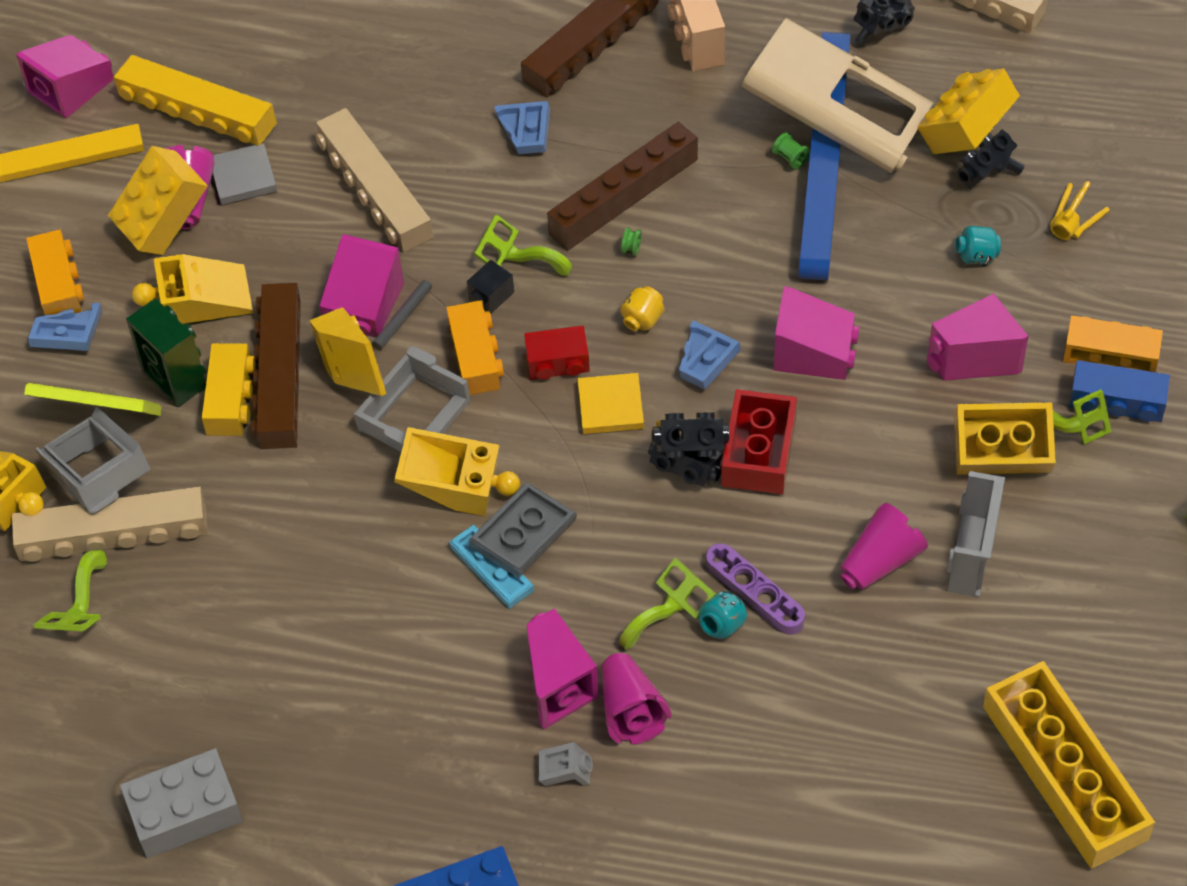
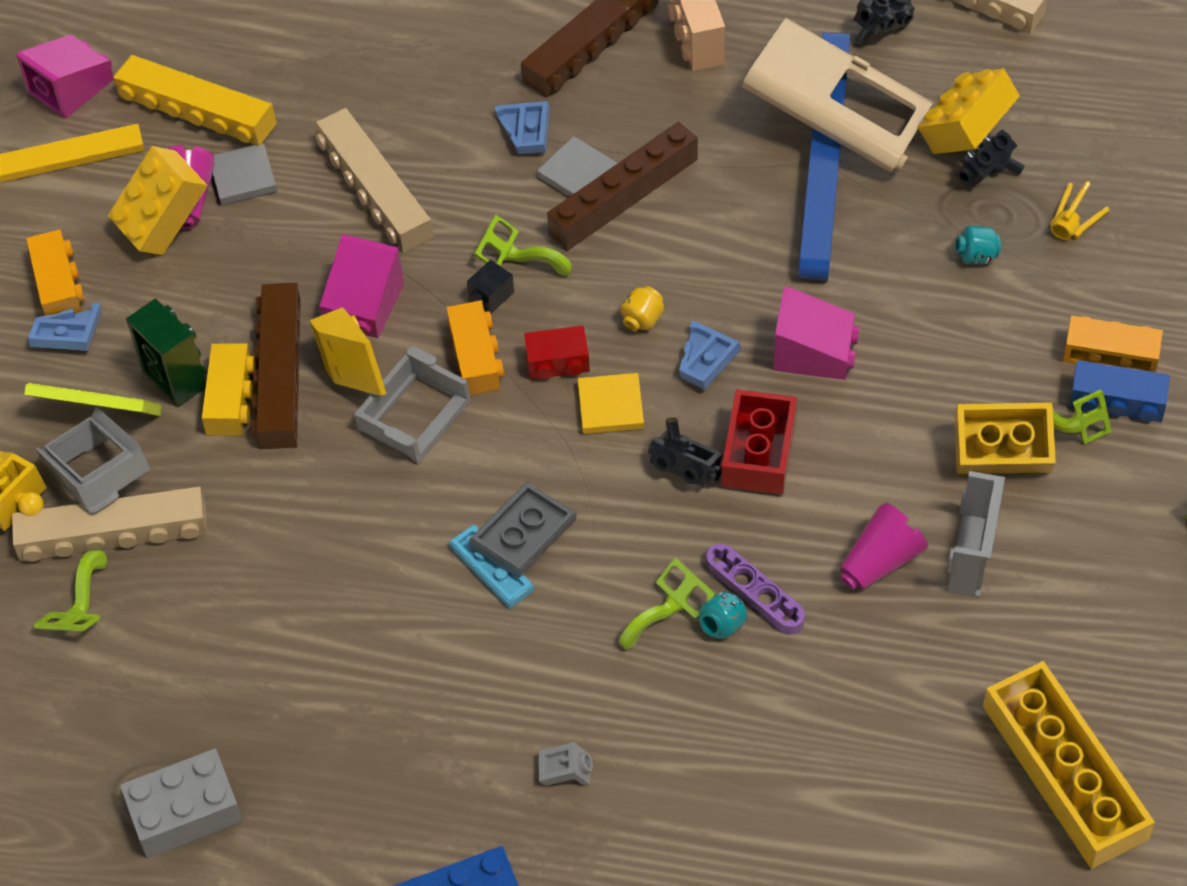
yellow slope [132,254,253,324] -> none
dark grey bar [372,280,432,350] -> none
yellow slope [394,427,520,516] -> none
dark pink slope [526,608,599,730] -> none
dark pink cone [601,653,672,745] -> none
bright green bush [621,227,642,256] -> none
black brick [651,412,730,458] -> none
bright green bush [772,132,810,169] -> none
dark pink slope [927,293,1029,381] -> none
none -> light grey tile [537,136,617,197]

